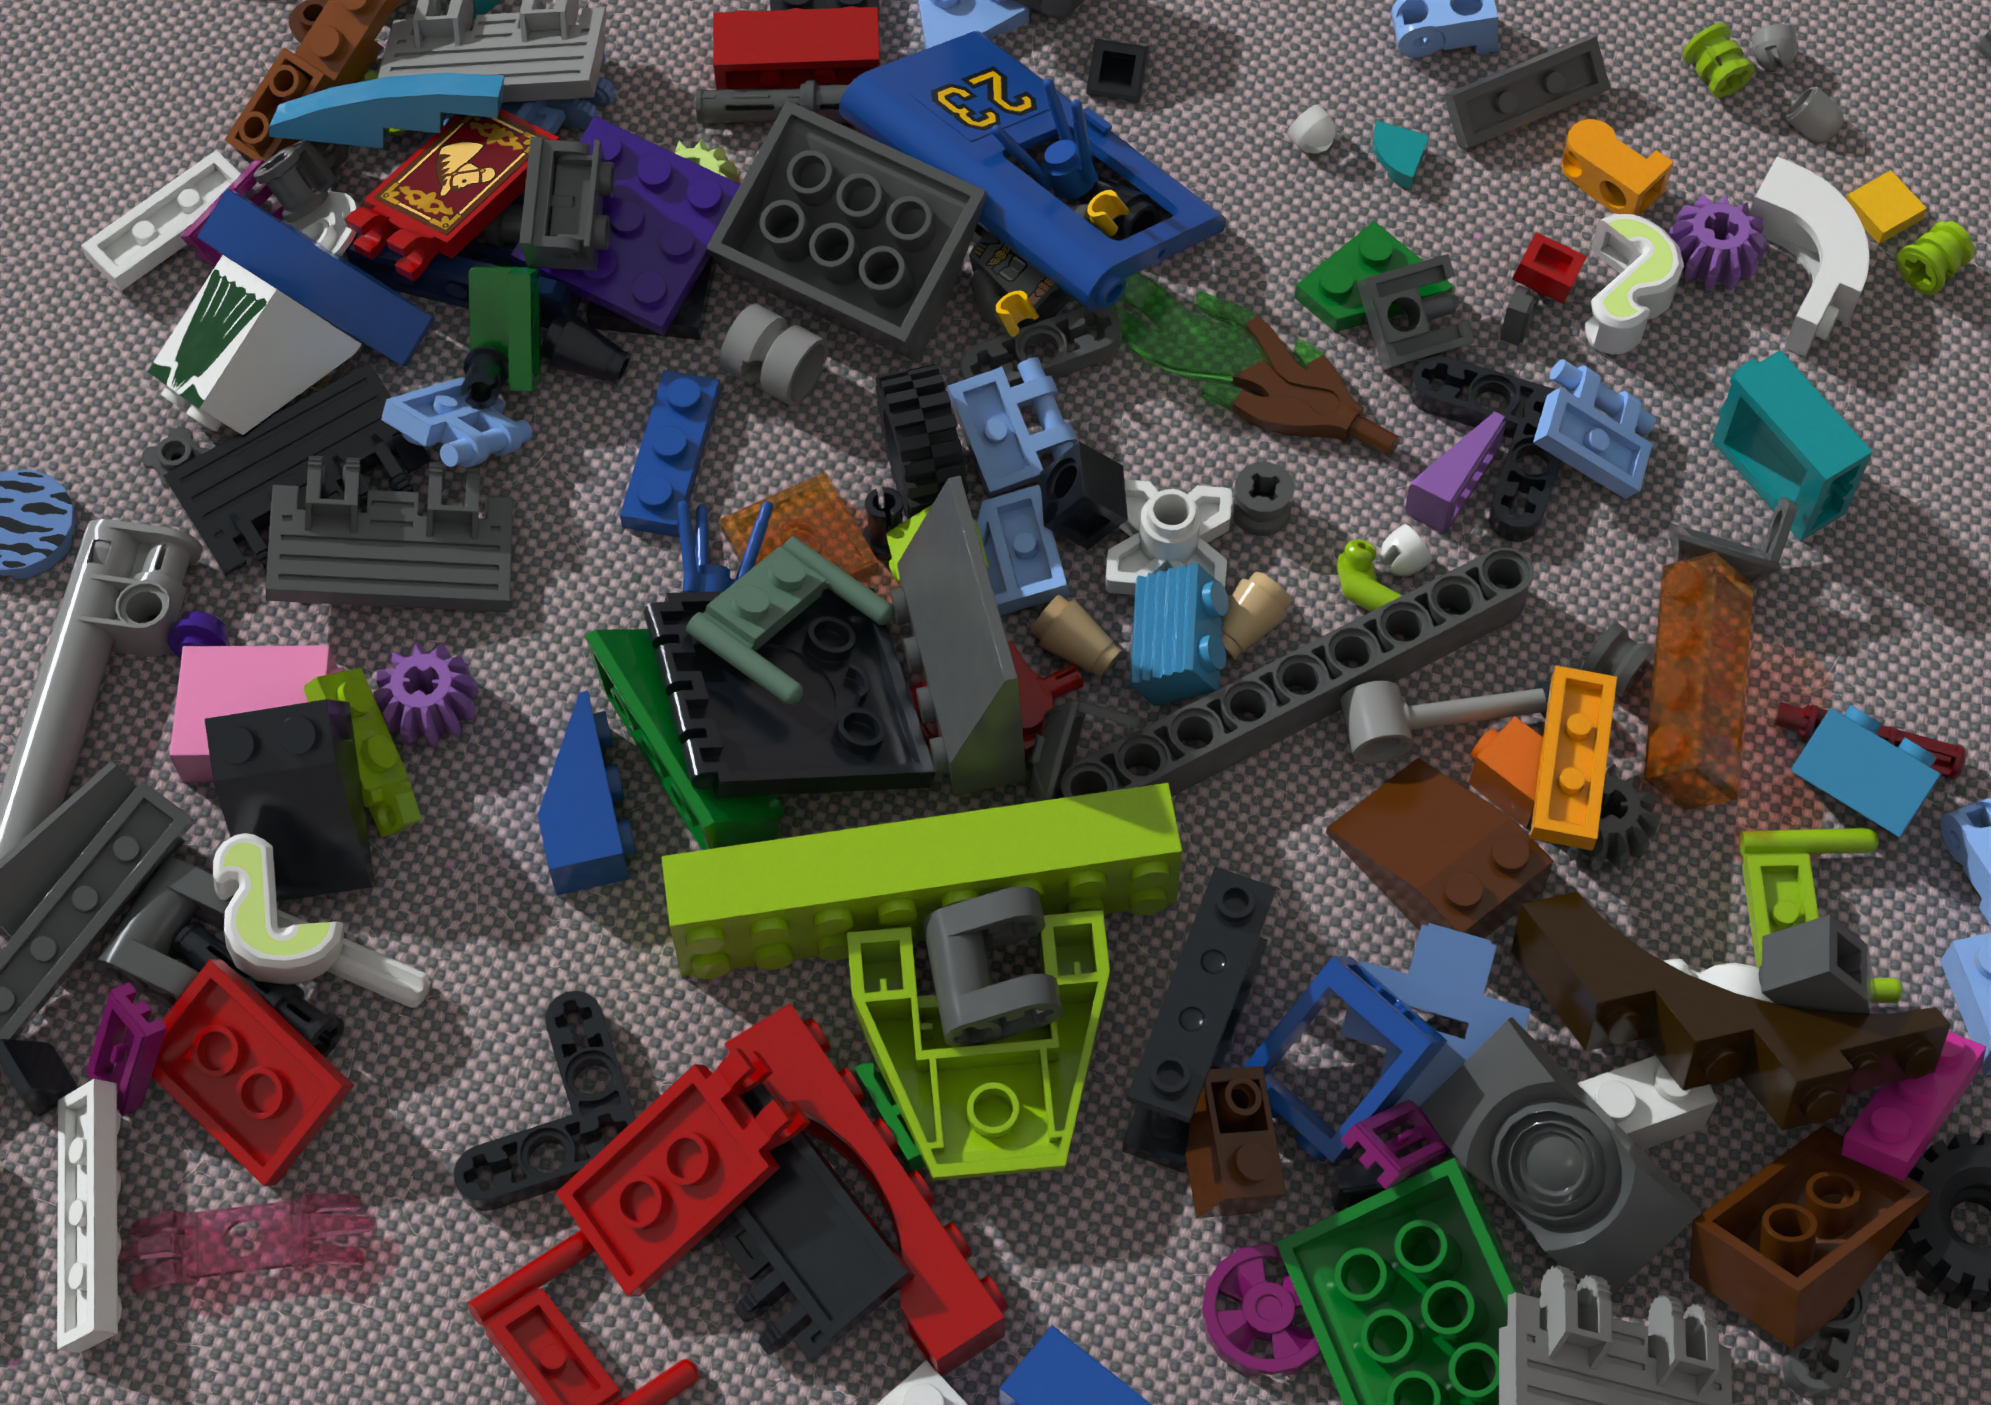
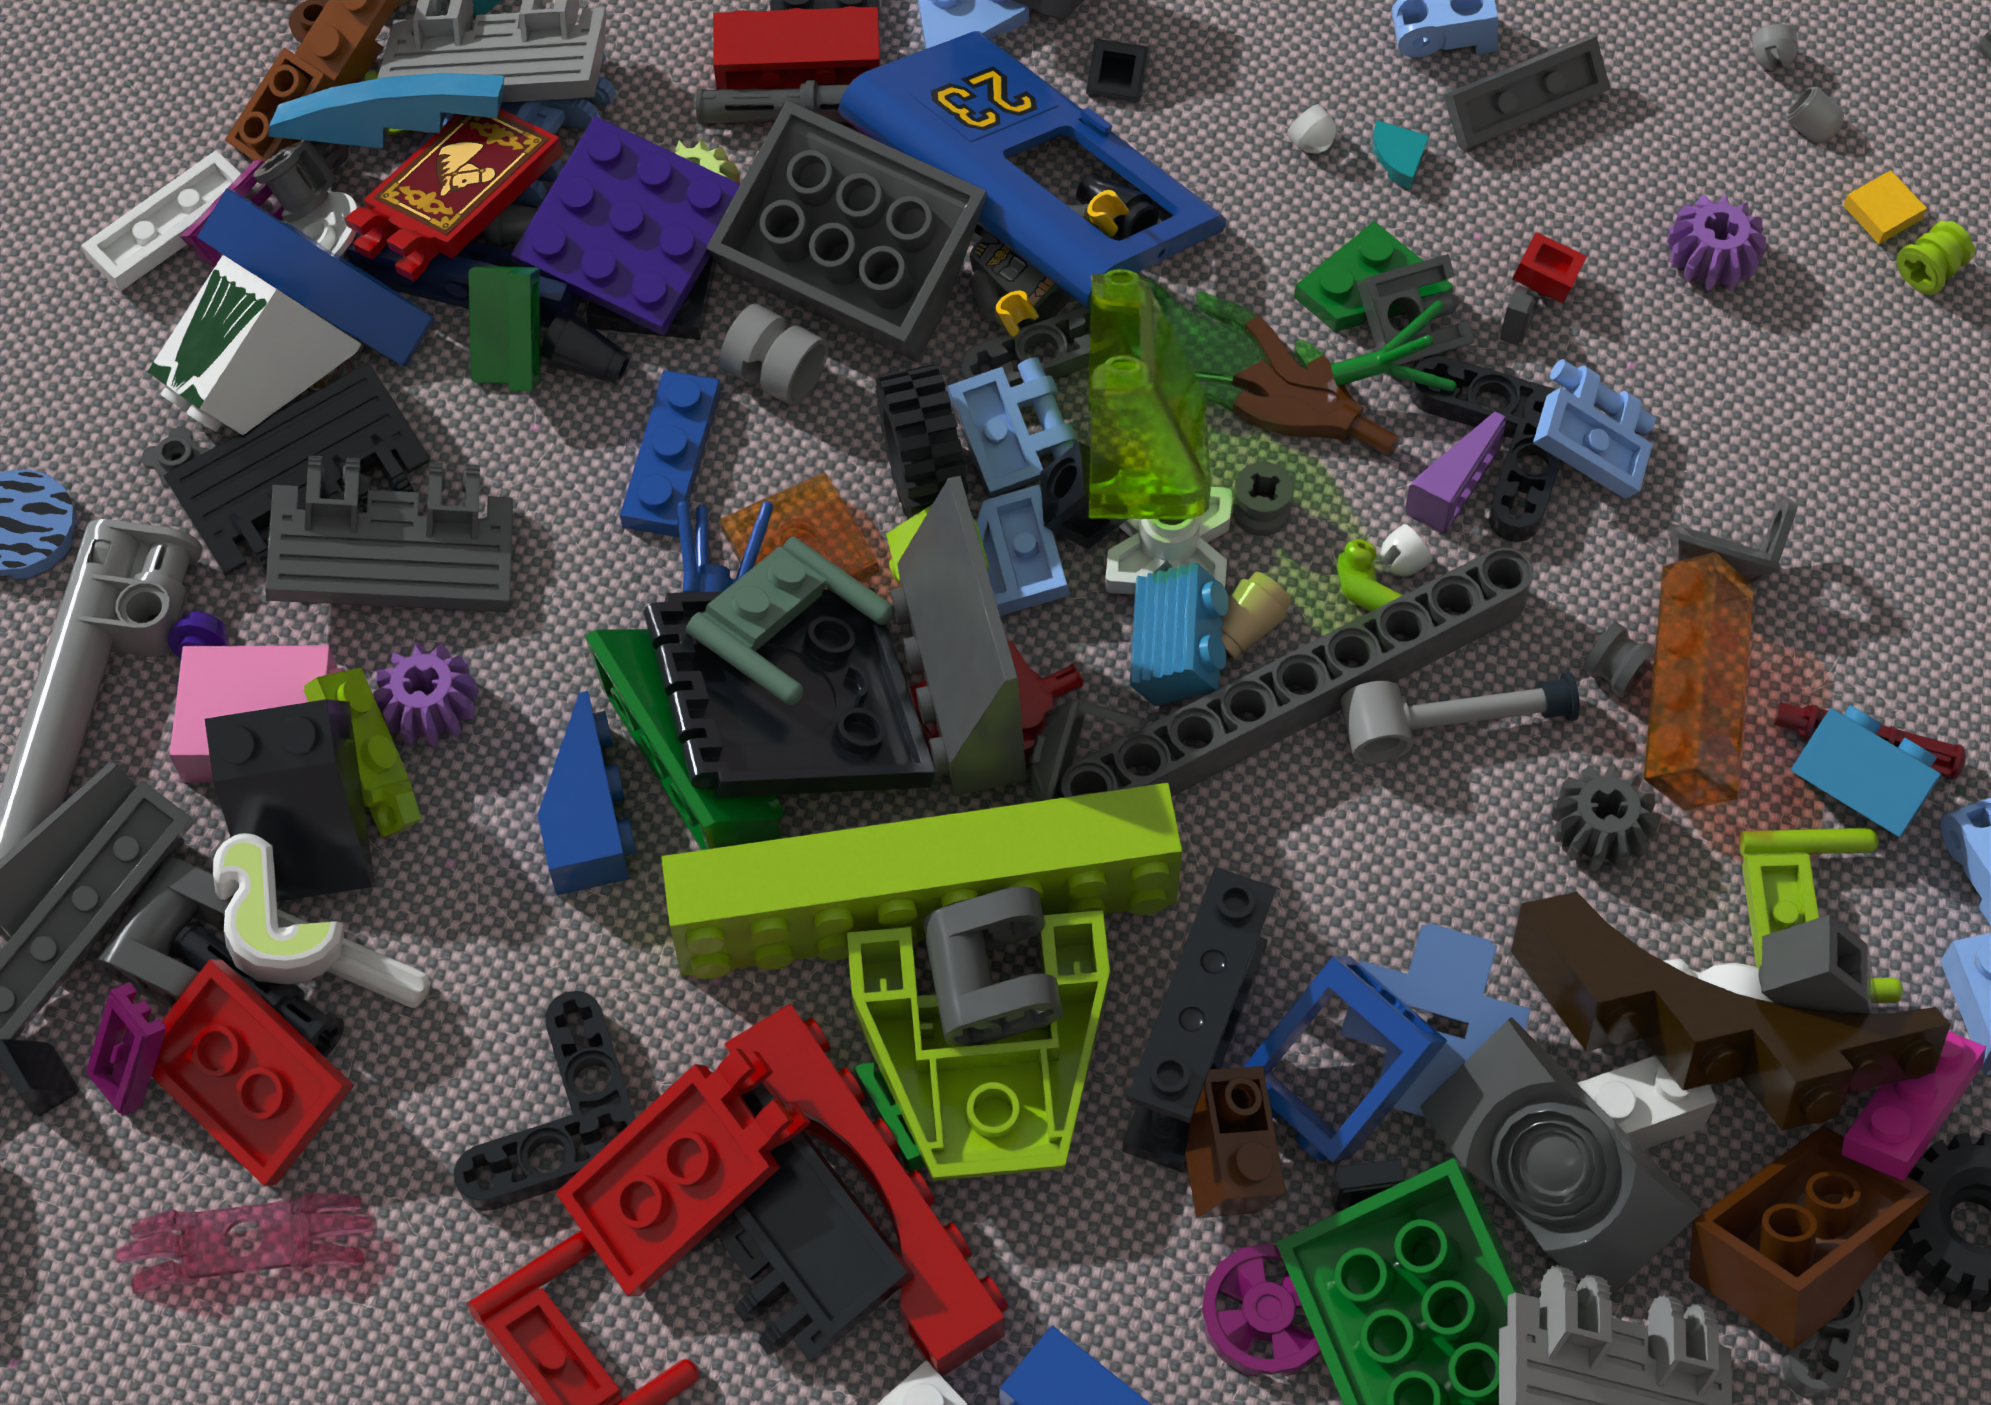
white plate [57,1079,122,1353] -> none
light blue plate [381,377,532,468] -> none
black pin [461,346,509,409] -> none
dark grey hinge [519,137,615,271] -> none
black pin [863,487,904,560] -> none
blue plant [991,79,1099,200] -> none
tan cone [1030,595,1123,679] -> none
reddish brown slope [1326,758,1554,939] -> none
magenta tile [1340,1099,1451,1190] -> none
orange brick [1469,716,1543,829] -> none
light orange plate [1530,665,1617,851] -> none
light orange leg [1561,119,1674,216] -> none
white animal [1585,214,1684,355] -> none
lime bush [1682,23,1756,99] -> none
teal window [1712,350,1873,541] -> none
white arch [1749,156,1870,357] -> none
none -> clear neon green windscreen [1088,269,1211,520]
none -> green plant [1331,301,1456,392]

